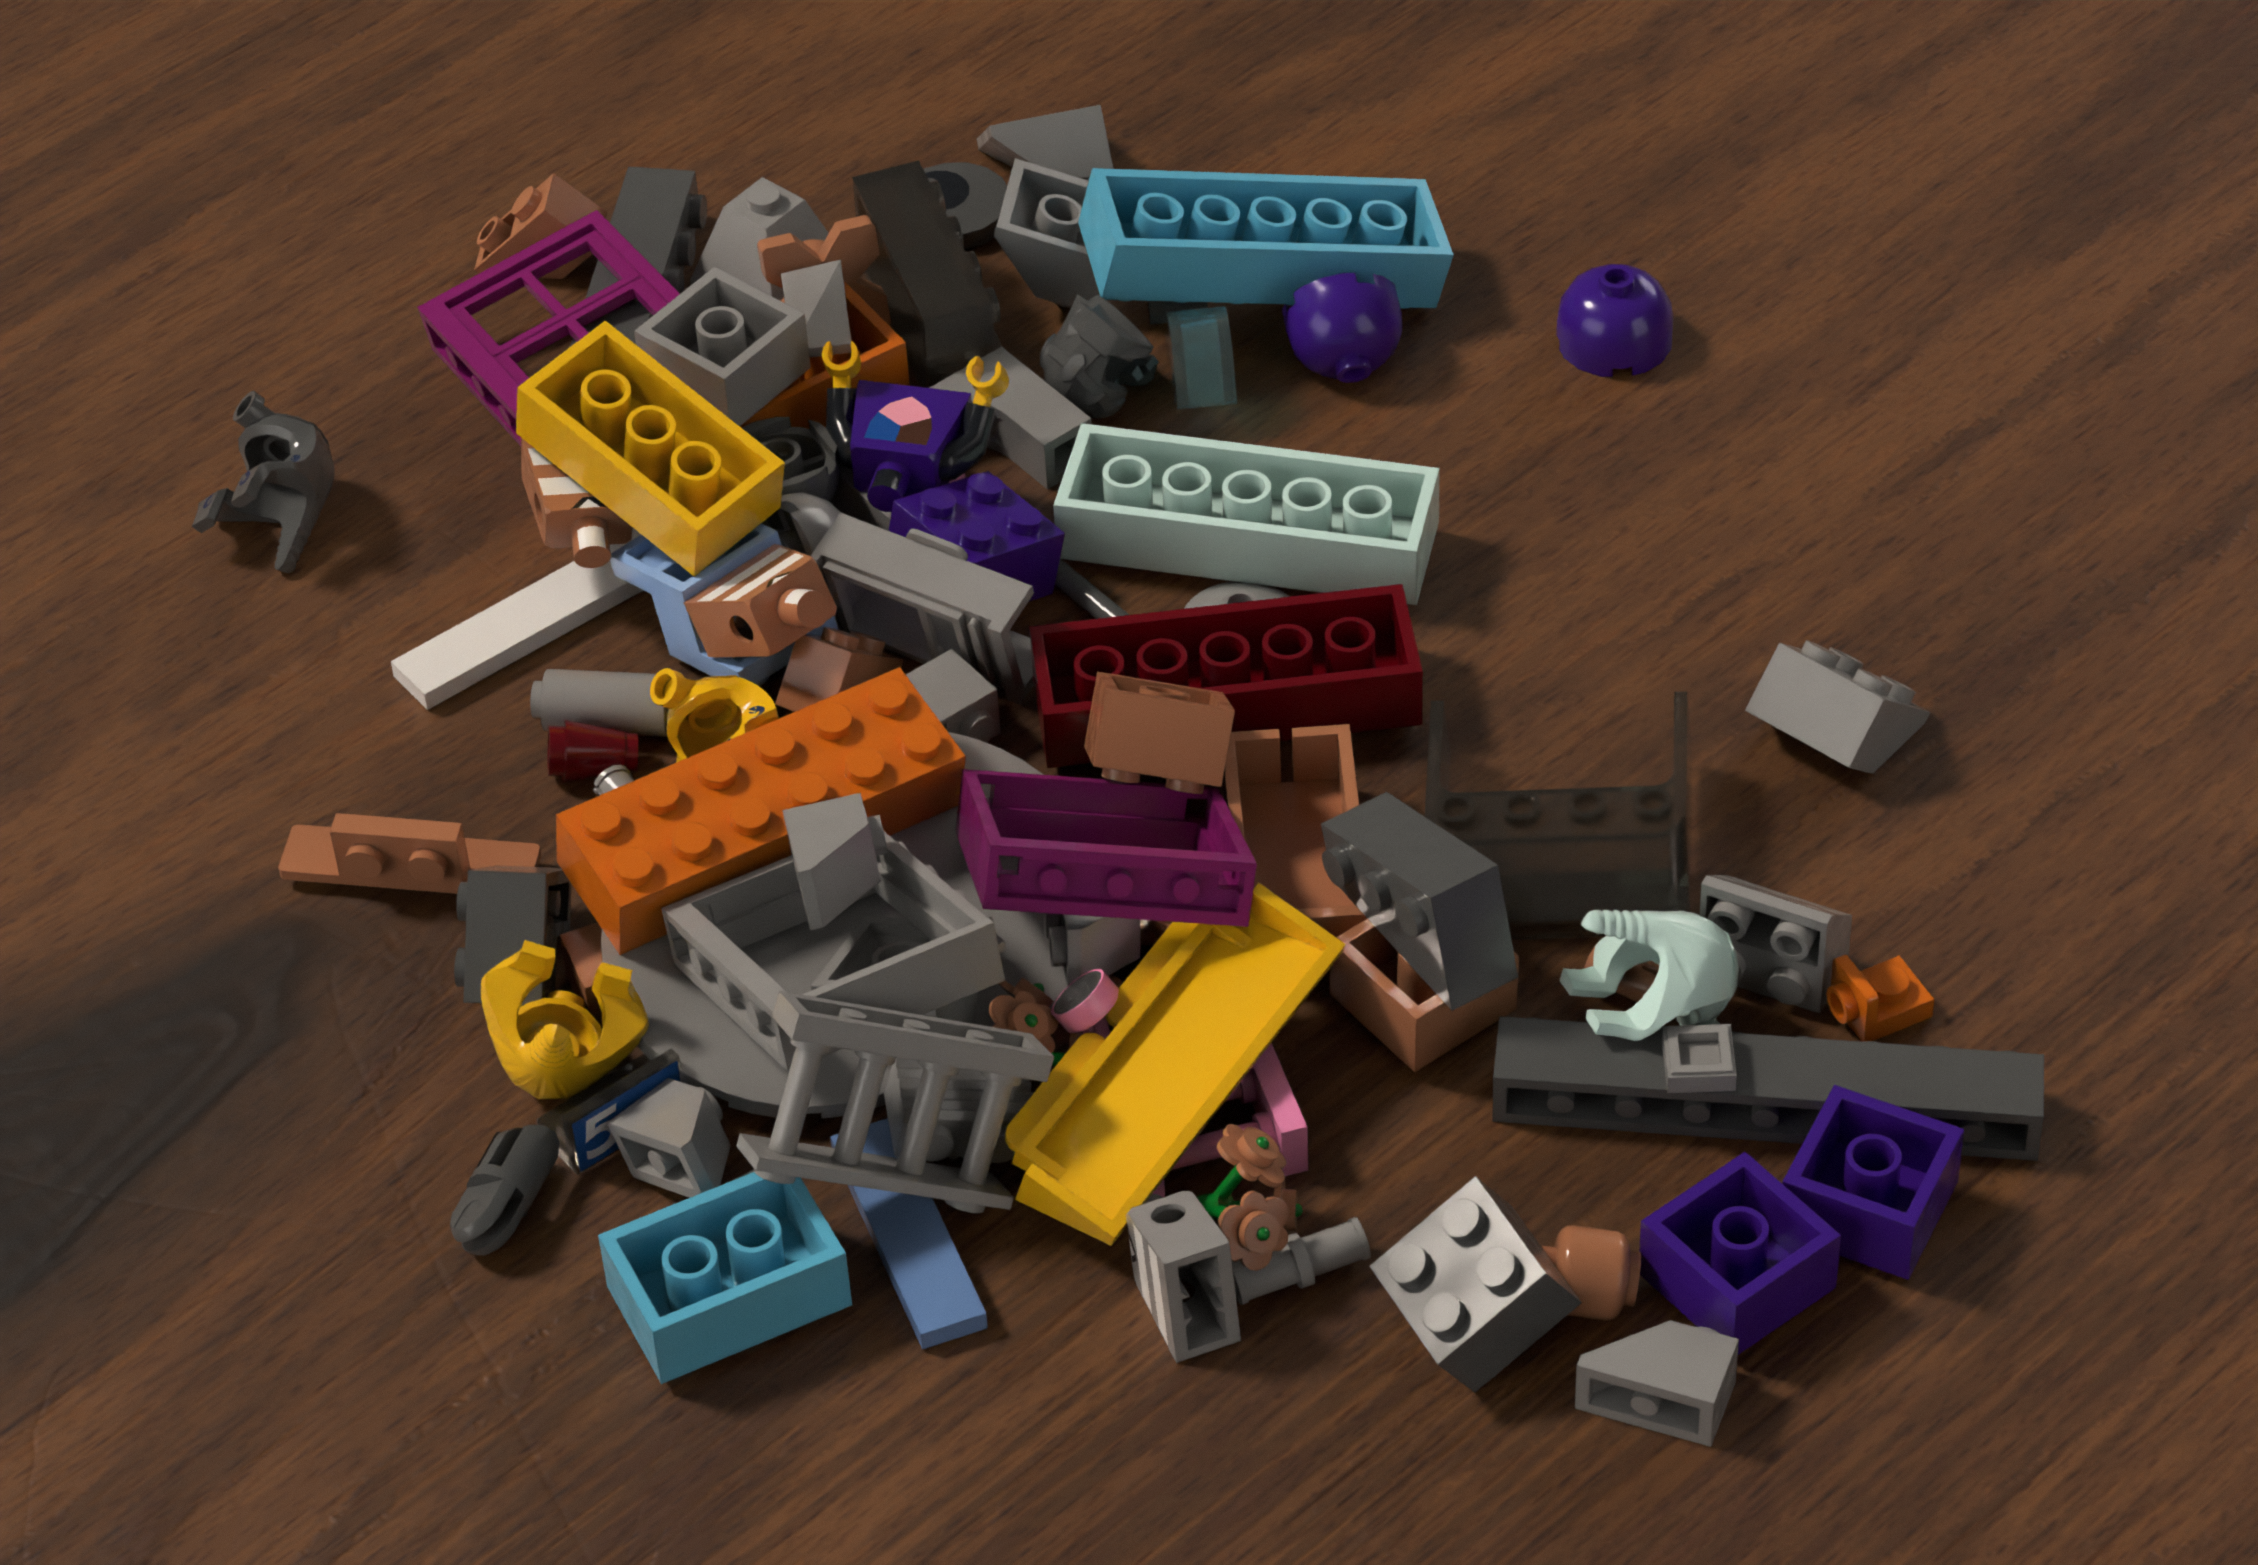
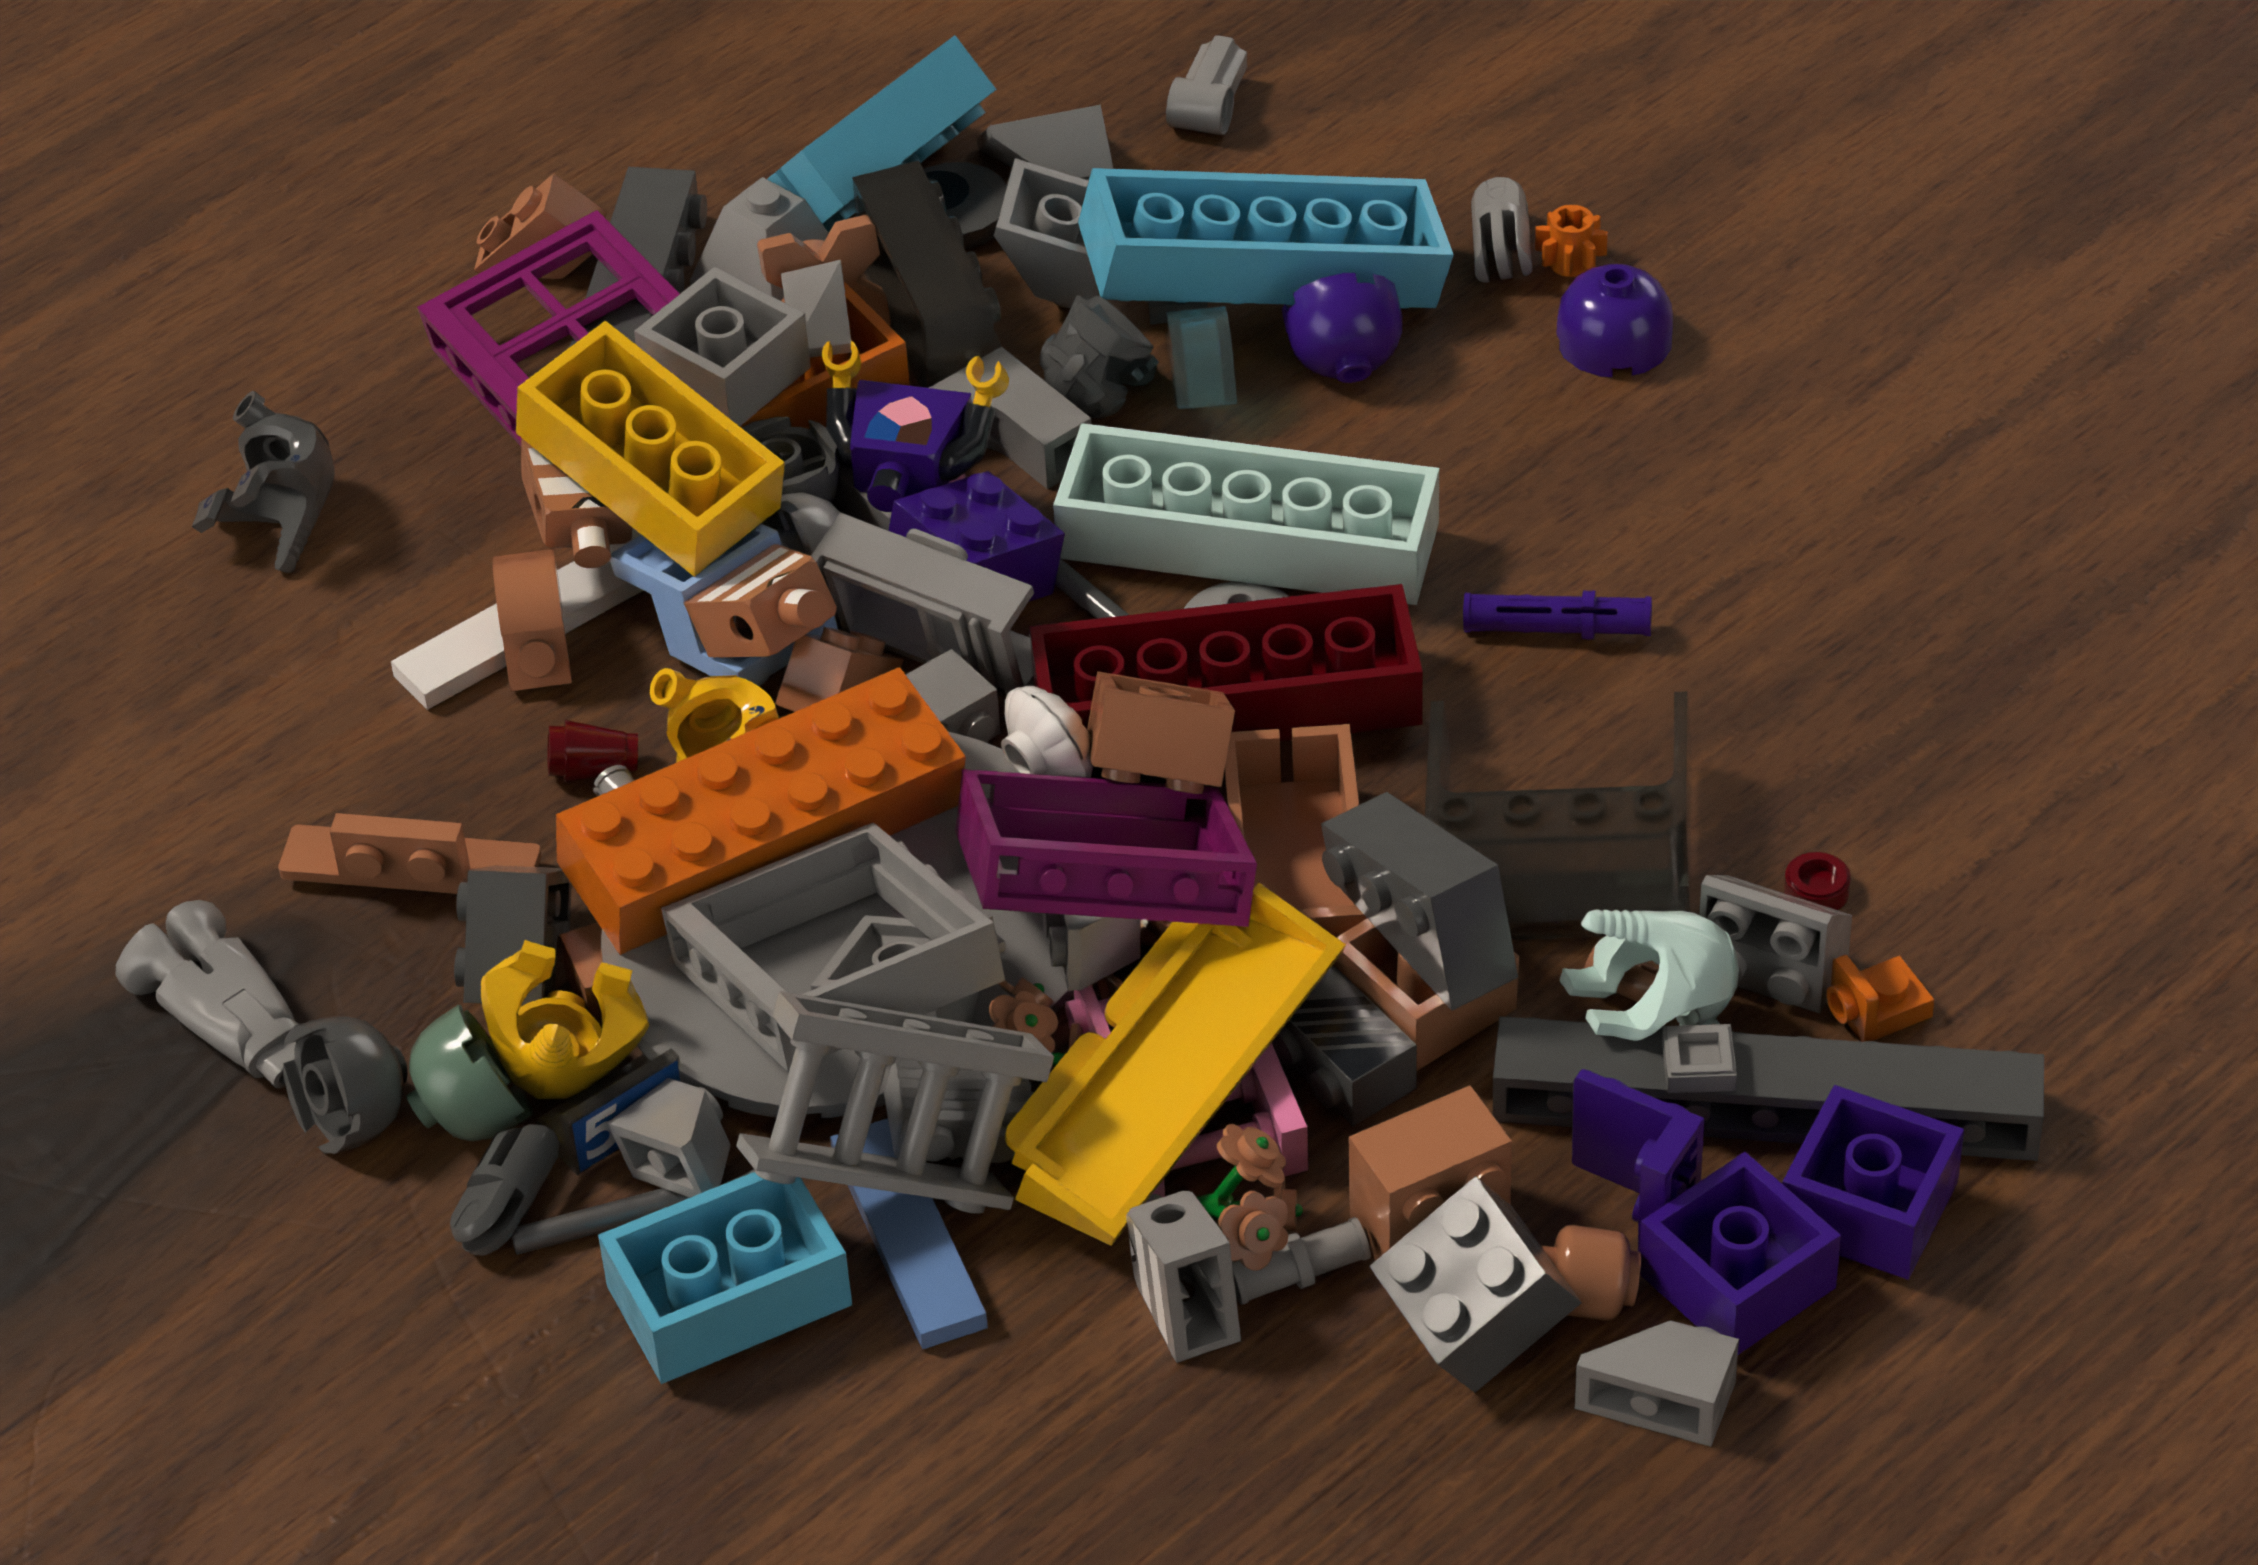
light grey brick [530,669,669,737] -> none
light grey slope [782,793,888,930] -> none
bright pink tile [1051,969,1119,1033] -> none
light grey slope [1745,640,1931,774] -> none
none -> light grey piece [115,900,299,1088]
none -> dark grey cylinder [283,1016,408,1154]
none -> sand green cylinder [406,1005,534,1141]
none -> nougat brick [493,549,572,692]
none -> flat silver bar [512,1188,689,1255]
none -> medium azure piece [767,35,997,233]
none -> white animal [1001,686,1094,778]
none -> light grey piece [1166,35,1247,136]
none -> dark grey brick [1272,965,1417,1126]
none -> nougat brick [1349,1085,1512,1261]
none -> dark purple pin [1463,590,1652,640]
none -> light grey arm [1471,177,1532,283]
none -> orange gear [1535,205,1608,277]
none -> dark purple bracket [1572,1069,1704,1251]
none -> dark red tile [1784,852,1851,910]

